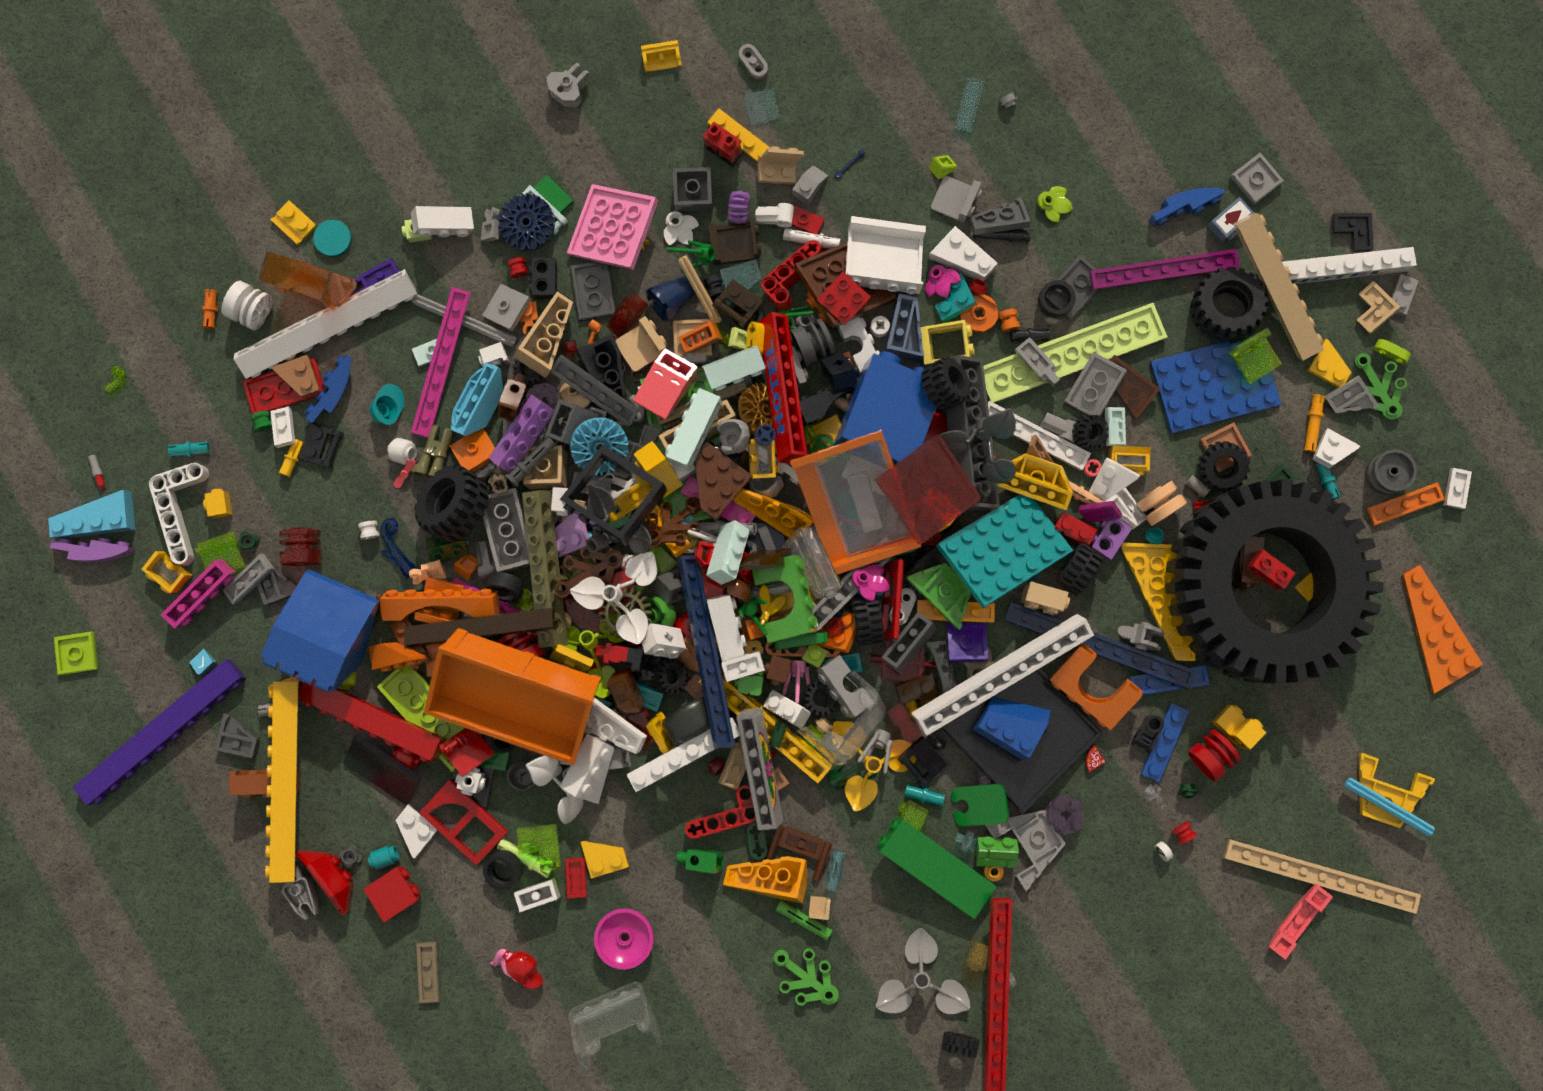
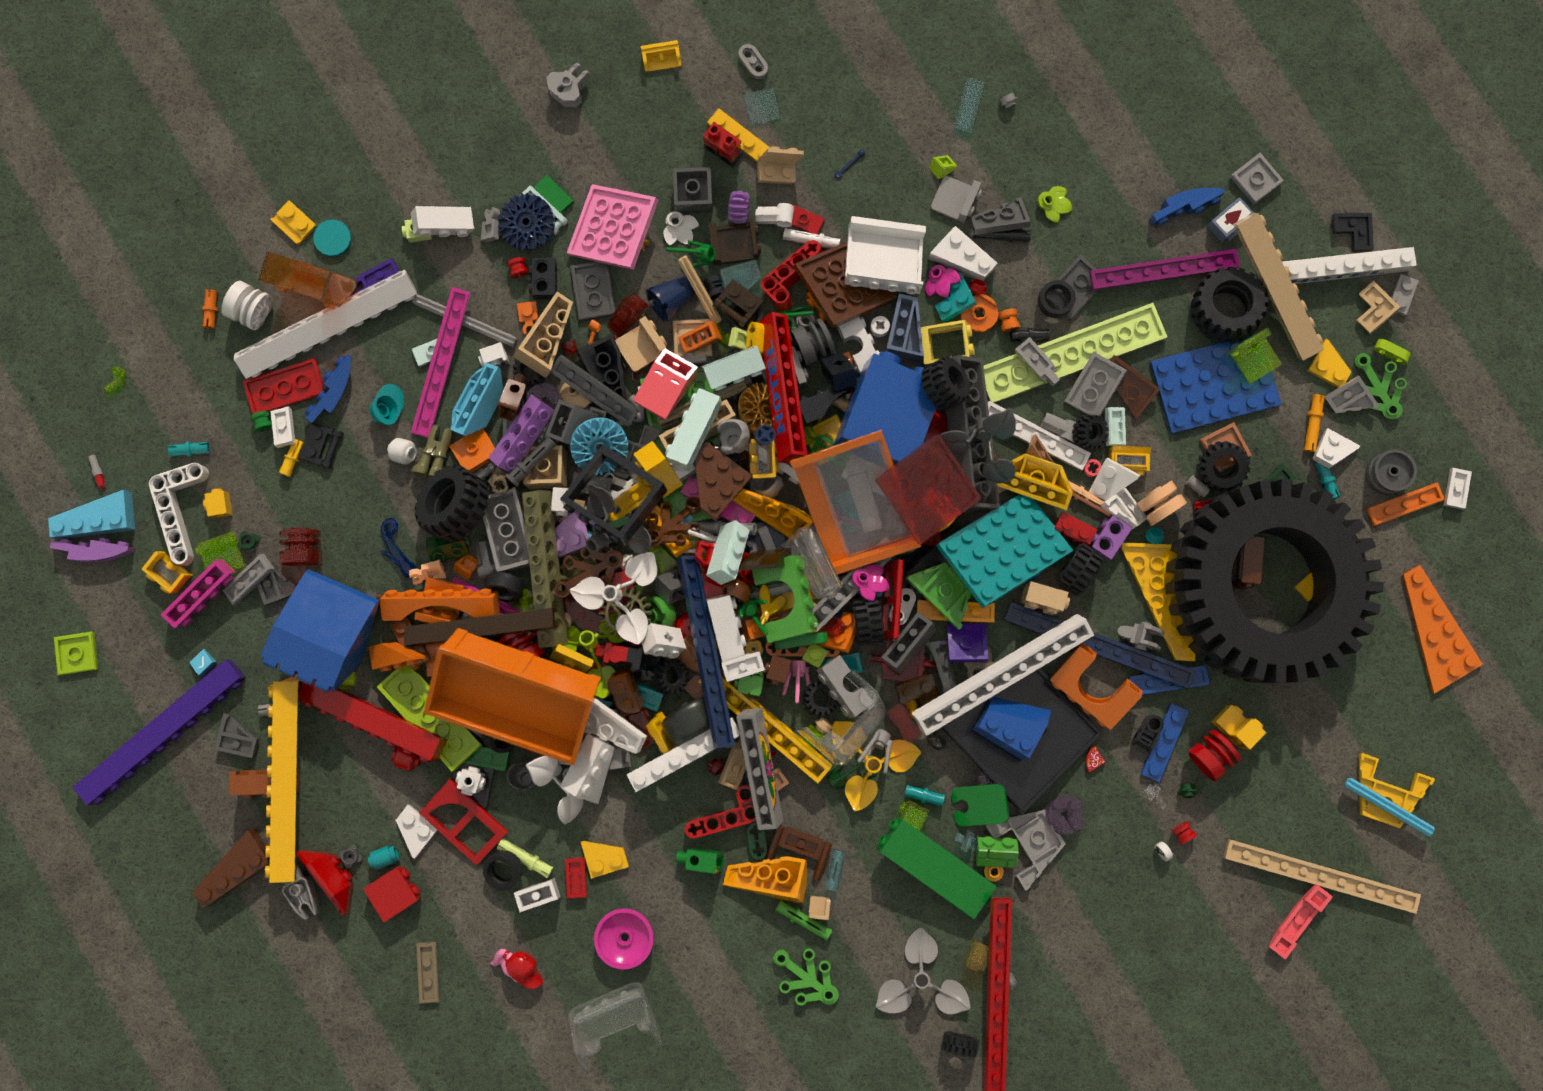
medium nougat wing [272,355,321,398] -> none
black tile [343,734,422,806] -> none
white wheel [358,521,380,540] -> none
coral piece [394,459,416,488] -> none
red hinge [439,728,495,777] -> none
light grey plate [482,284,532,331] -> none
clear neon green brick [517,824,560,871] -> none
white brick [764,690,811,728] -> none
dark green pin [768,722,788,748] -> none
light grey slope [792,166,828,206] -> none
red hinge [817,272,871,325] -> none
black plate [897,736,947,788] -> none
magenta tile [1078,501,1122,523] -> none
red brick [1244,550,1295,590] -> none
none -> reddish brown wedge [192,829,270,908]

